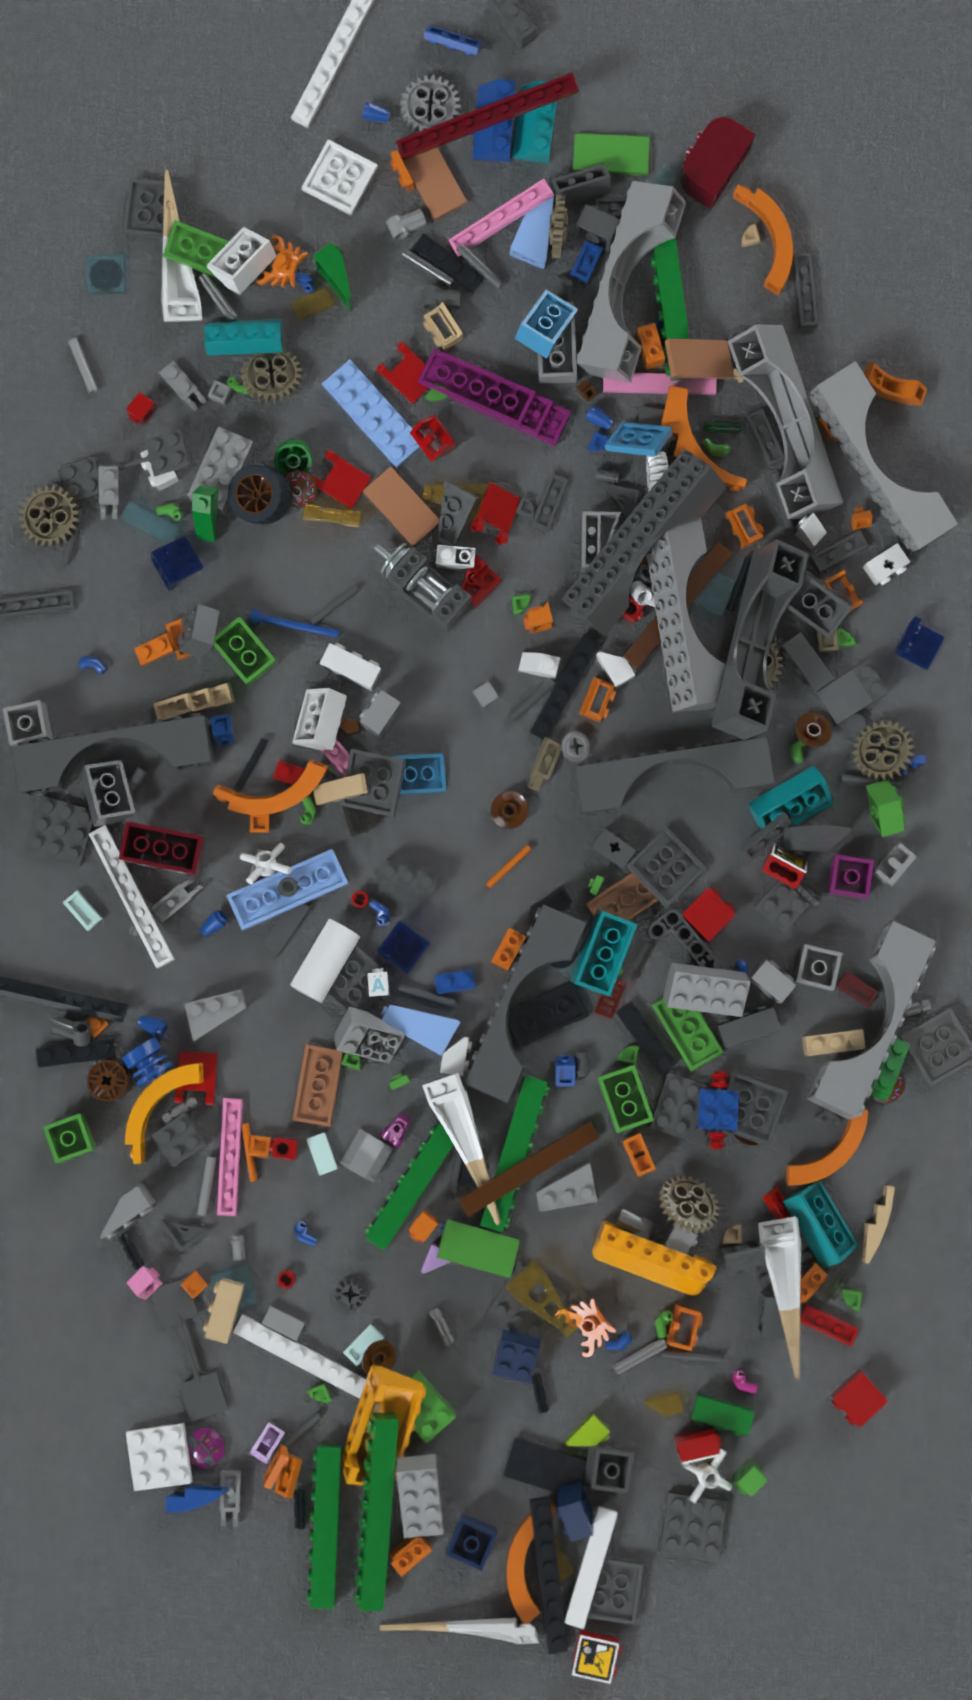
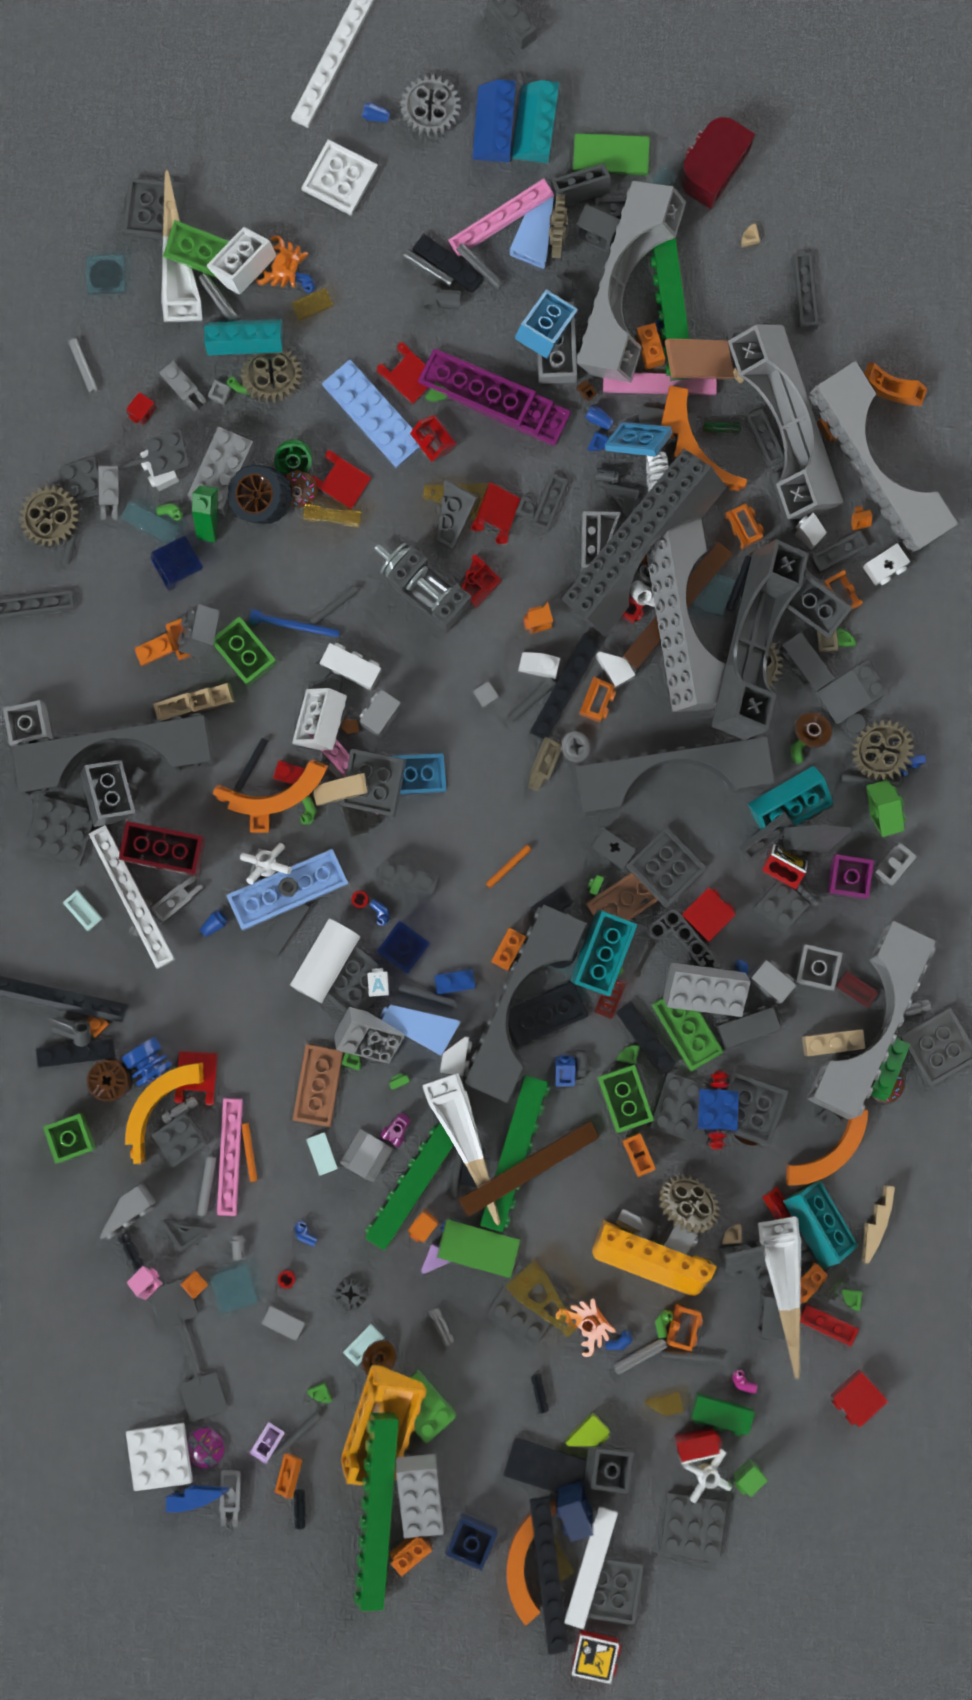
blue arm [78,656,107,675] -> none
blue cone [138,1015,168,1038] -> none
light grey wedge [184,990,248,1041] -> none
tan brick [203,1278,245,1344] -> none
blue bracket [211,714,235,746] -> none
white plate [233,1314,367,1399] -> none
orange plate [249,1135,271,1158] -> none
orange plate [263,1444,290,1490] -> none
red brick [269,1137,299,1160] -> none
green brick [307,1443,342,1609] -> none
green slope [313,242,353,312] -> none
nougat tile [363,466,439,547] -> none
white plate [380,1618,539,1644] -> none
light grey piece [386,209,427,240] -> none
orange plate [389,150,415,192] -> none
dark red plate [396,72,579,160] -> none
nougat tile [399,148,467,221] -> none
blue plate [423,25,482,55] -> none
tan window [423,302,463,351] -> none
white slope [436,545,476,570] -> none
reddish brown dish [490,791,529,829] -> none
dark blue brick [492,1329,541,1384] -> none
bright green tile [511,594,531,616] -> none
light grey wedge [536,1162,597,1212] -> none
blue plate [570,241,603,284] -> none
bright green arm [702,438,730,457] -> none
orange arch [732,184,793,296] -> none
clear blue bracket [894,616,944,670] -> none

